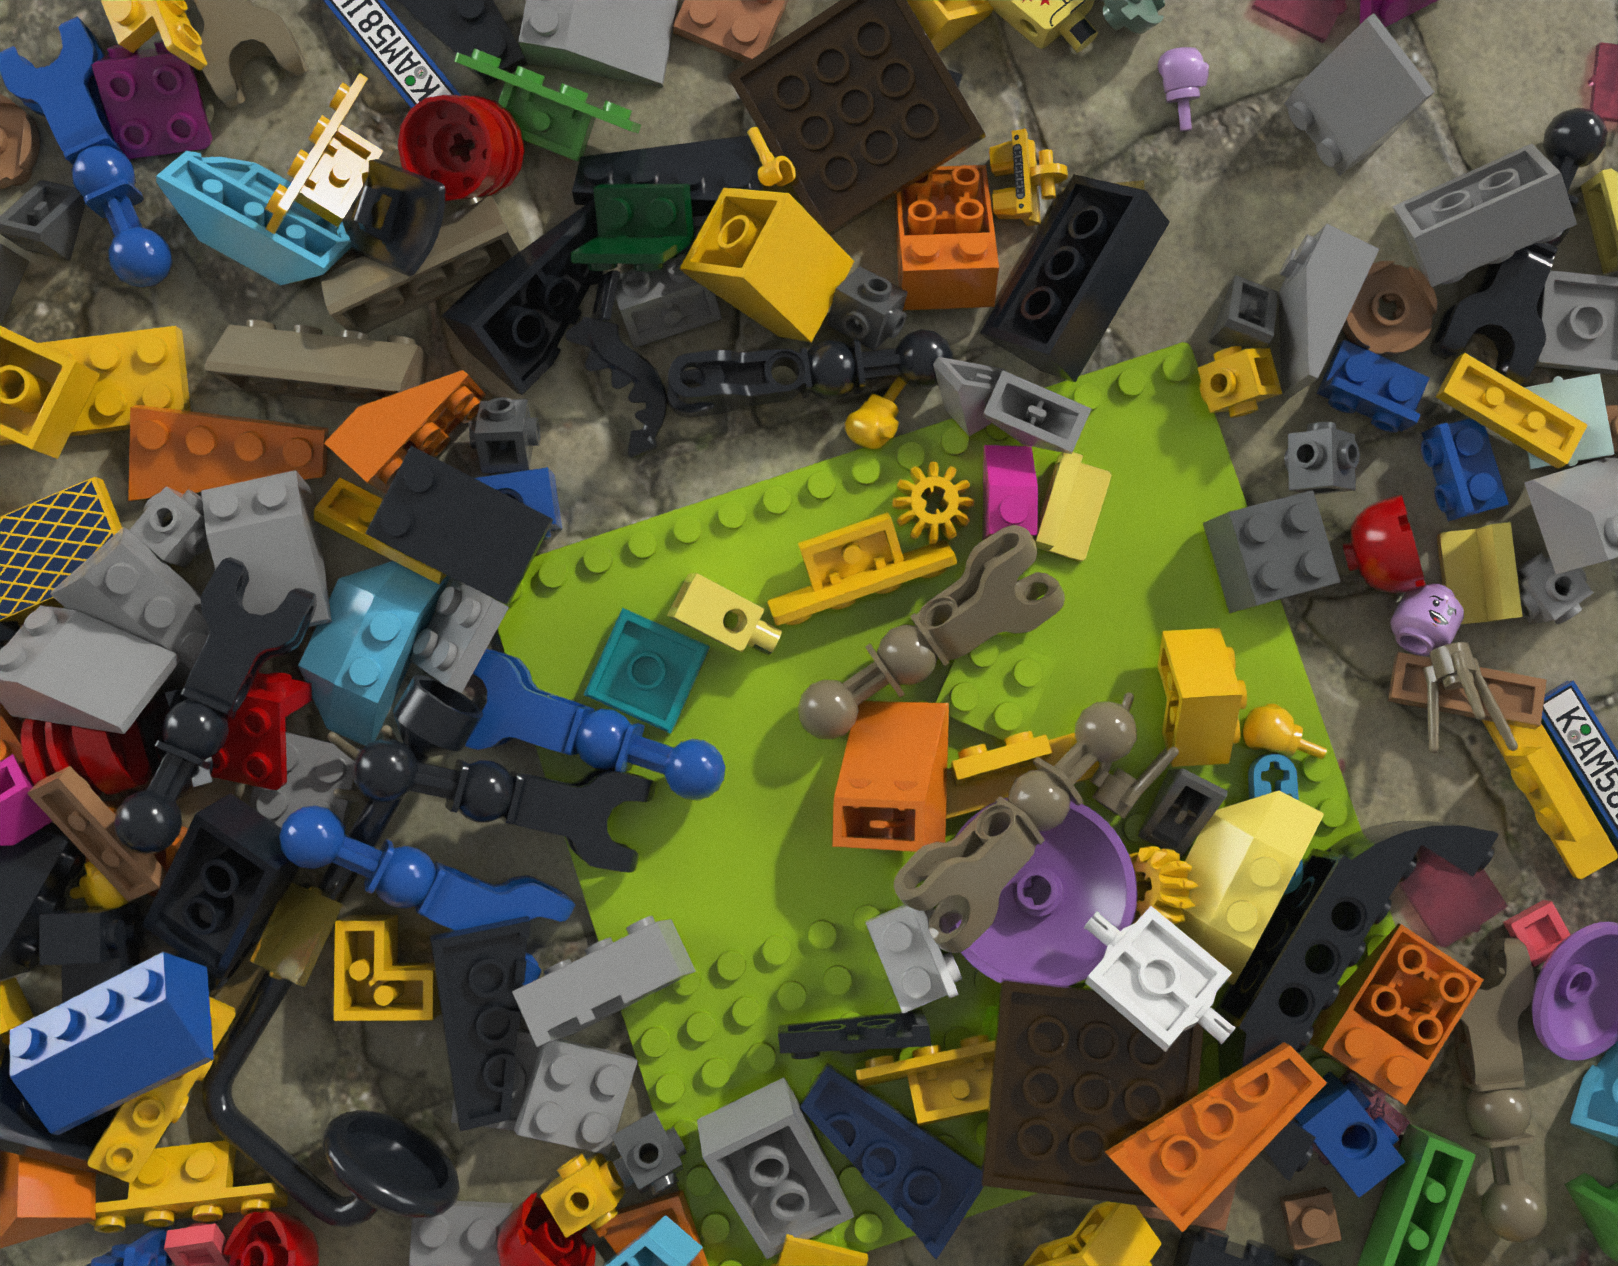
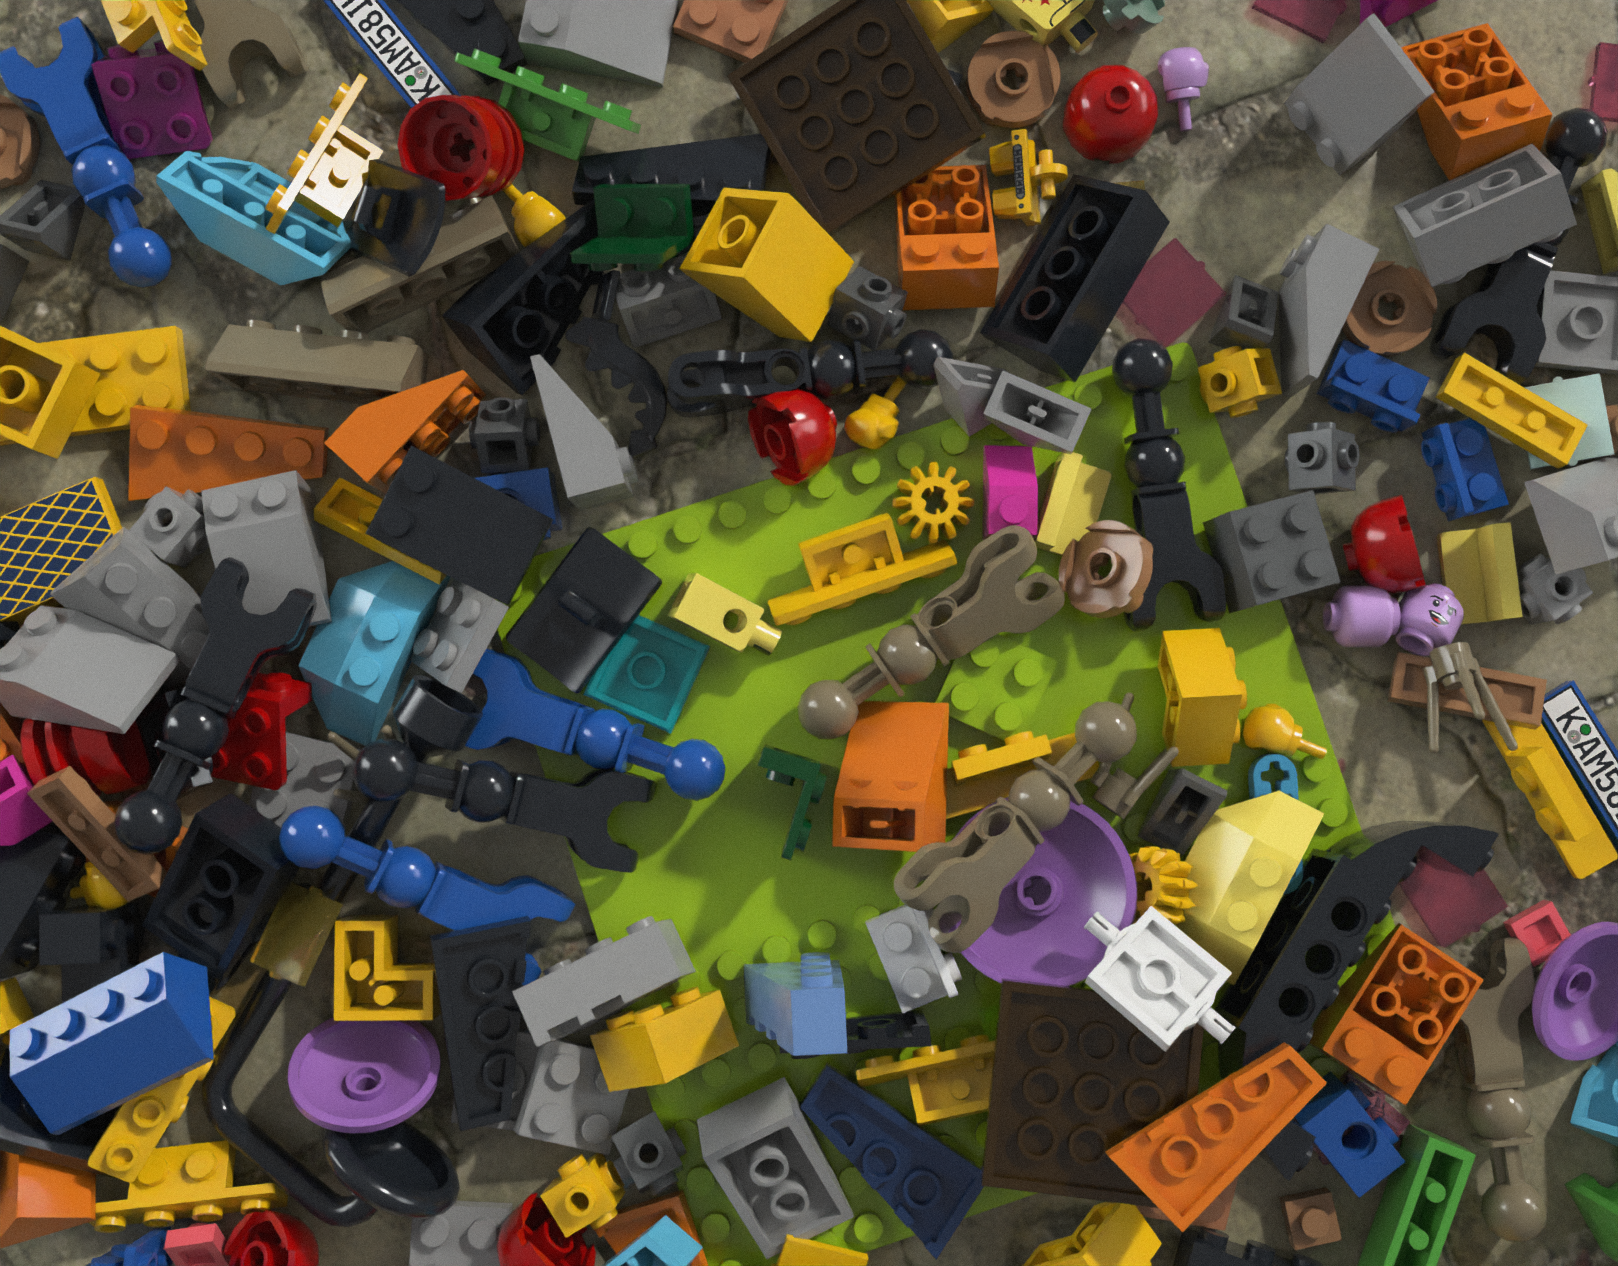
yellow hand [747,127,796,187] -> none
none -> medium lavender dish [288,1017,441,1133]
none -> yellow piece [503,184,566,247]
none -> black shield [506,527,662,693]
none -> light grey slope [530,354,639,511]
none -> yellow brick [590,986,739,1092]
none -> medium blue wedge [744,952,847,1056]
none -> red cylinder [748,388,837,486]
none -> dark green bracket [758,745,827,860]
none -> medium nougat plate [966,31,1061,128]
none -> medium nougat plate [1059,520,1153,618]
none -> red cylinder [1063,64,1158,164]
none -> black piece [1112,338,1226,632]
none -> clear pink piece [1123,238,1227,348]
none -> lavender head [1323,586,1400,647]
none -> orange slope [1401,23,1552,181]

